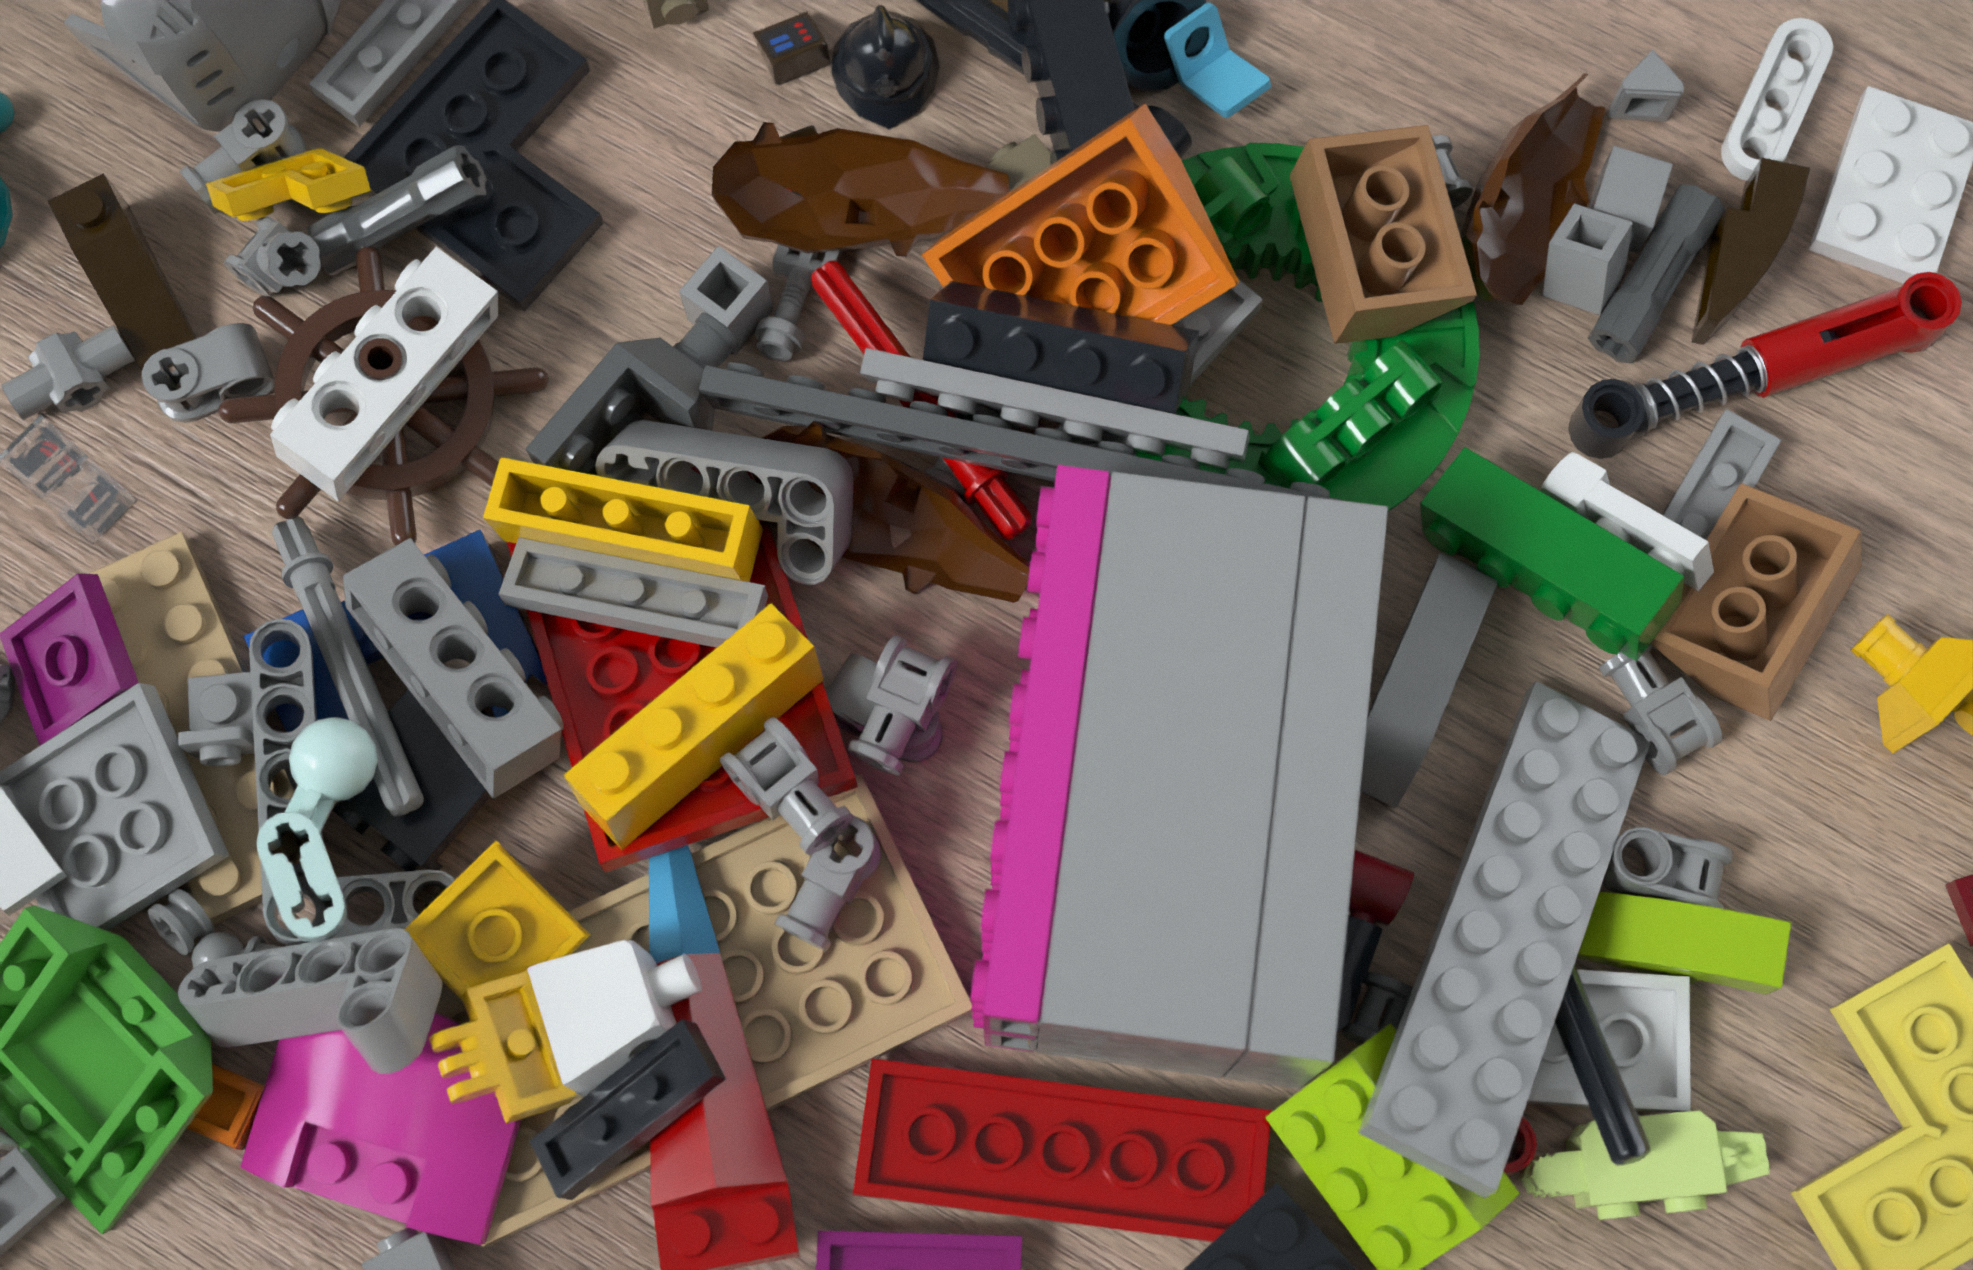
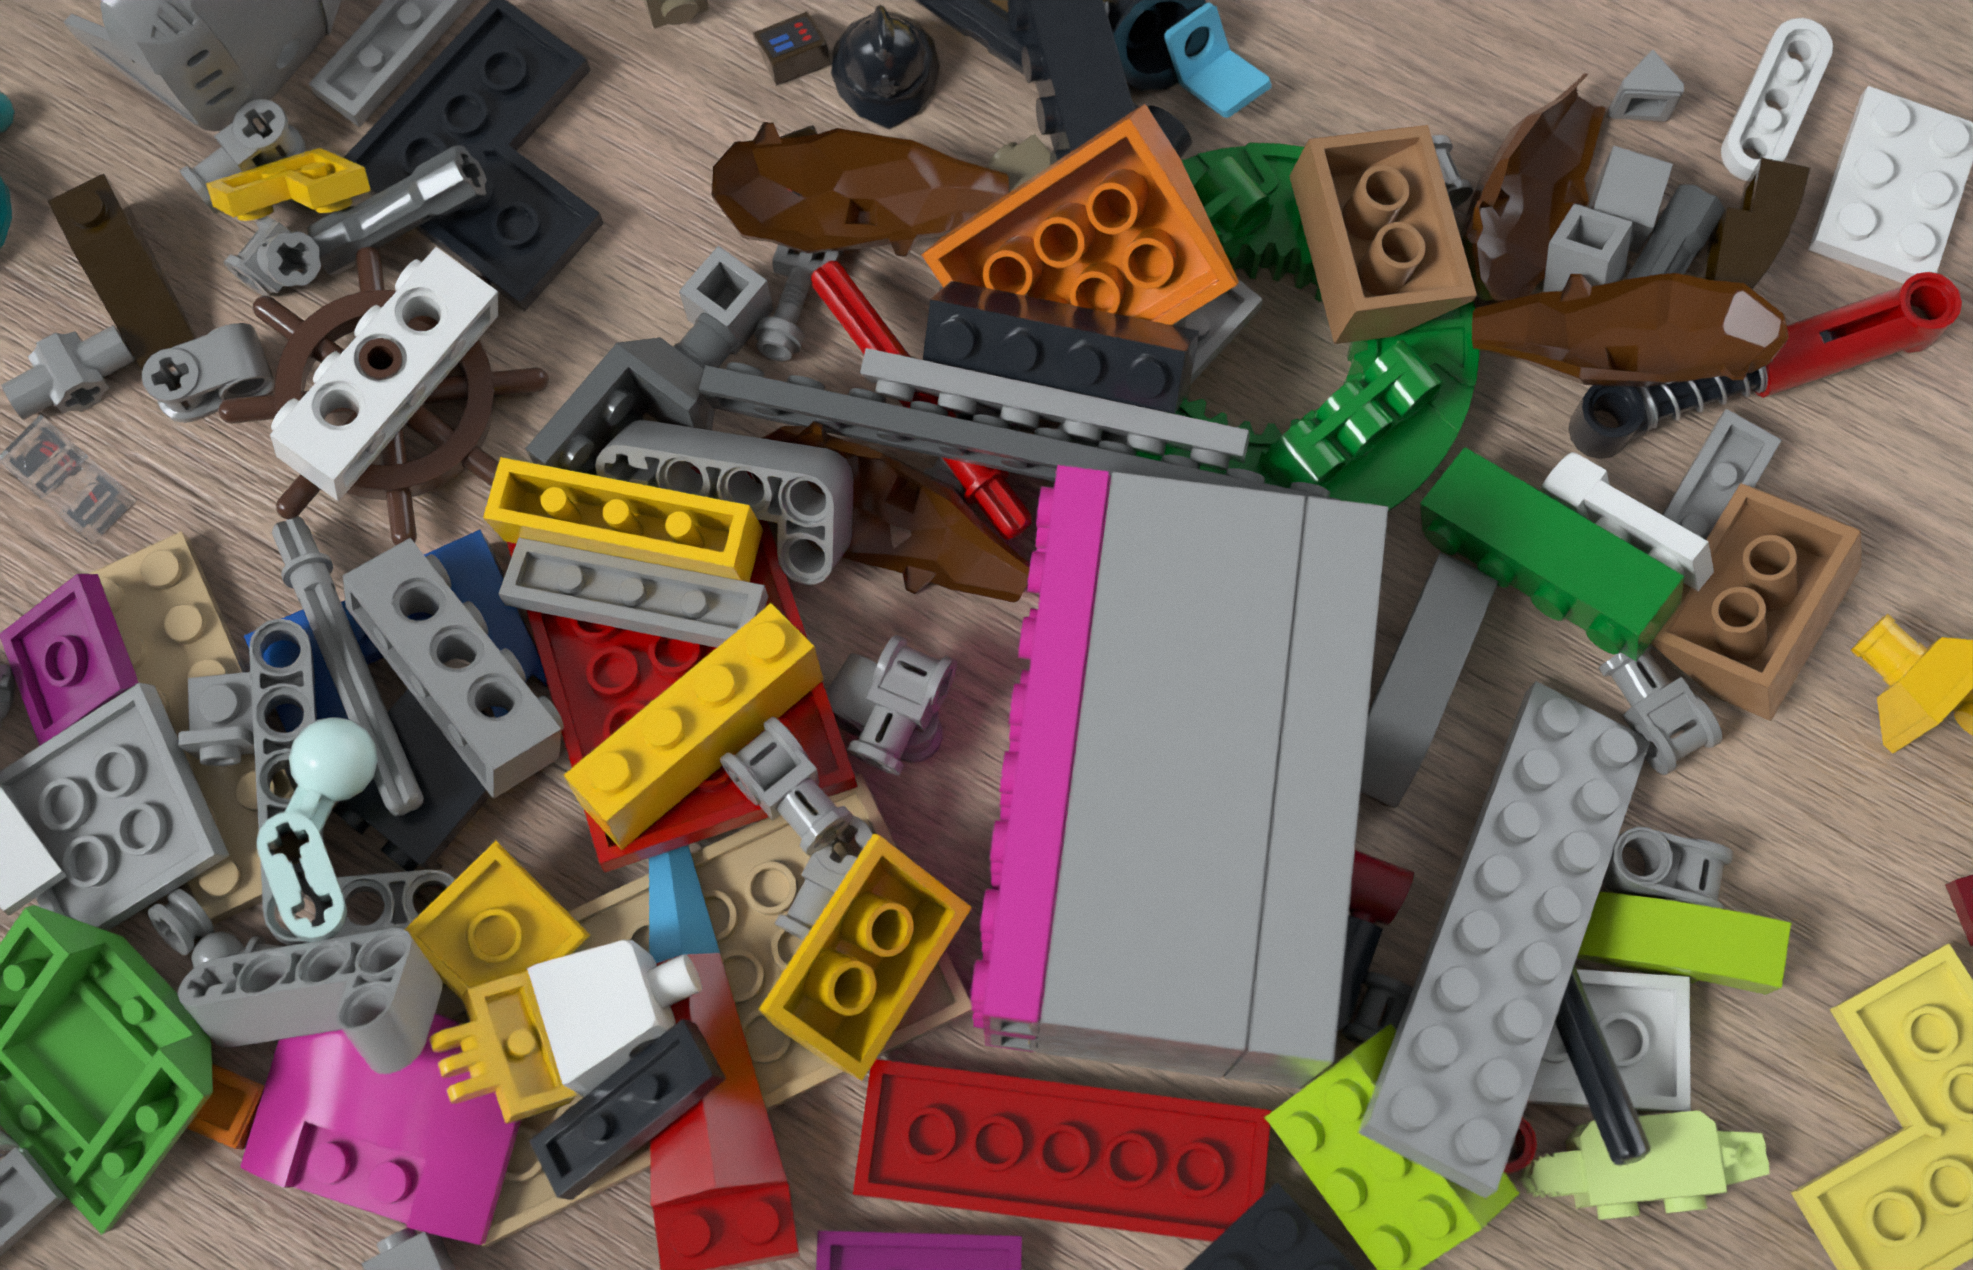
none -> yellow slope [759,833,972,1081]
none -> reddish brown piece [1472,273,1789,387]

